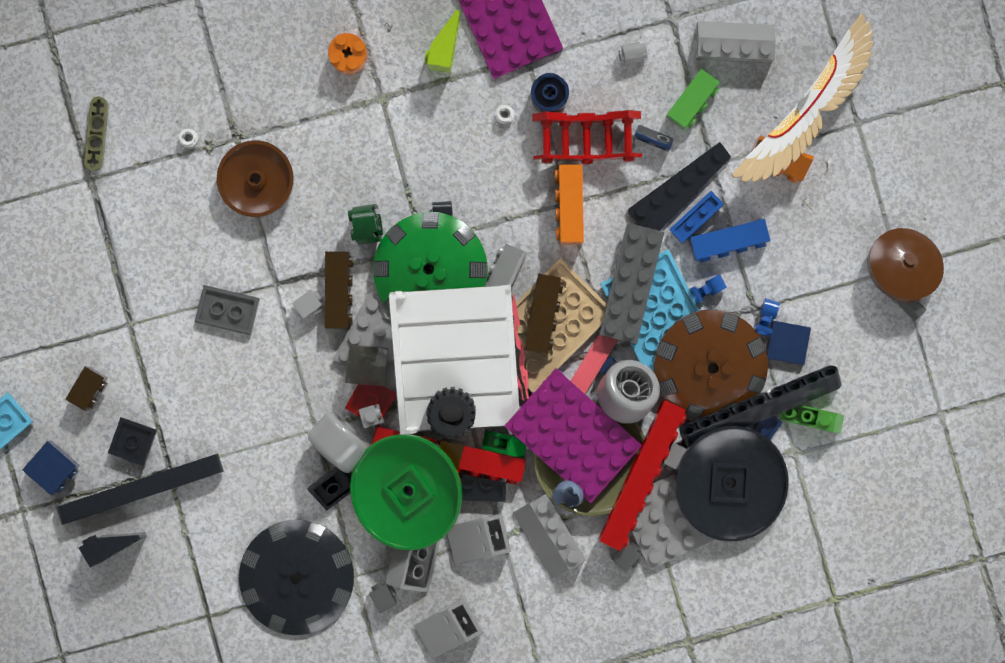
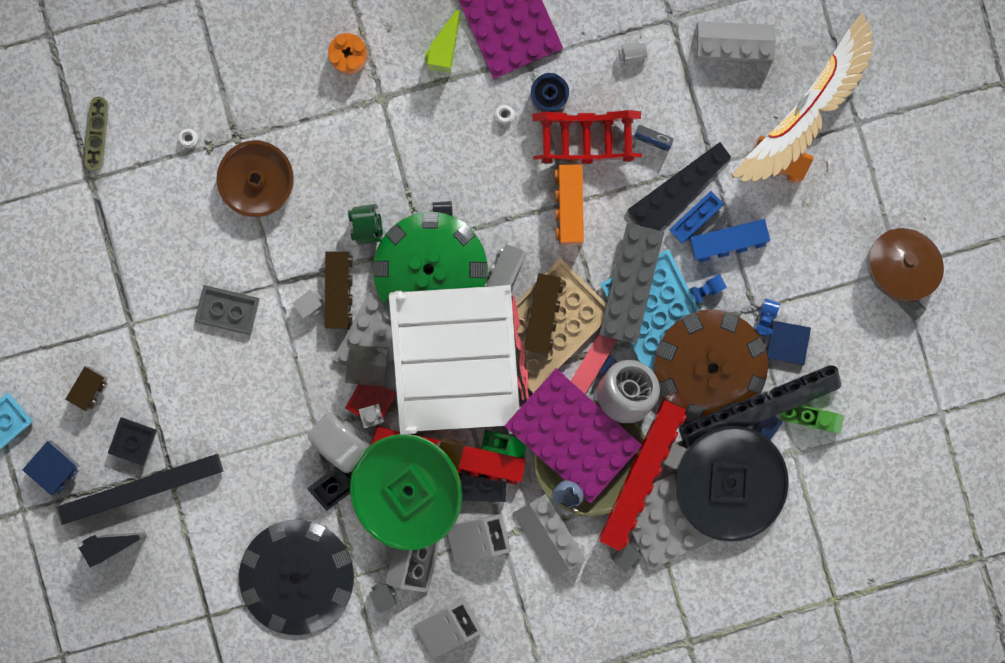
black tyre [426,387,476,439] -> none
bright green brick [666,68,720,130] -> none

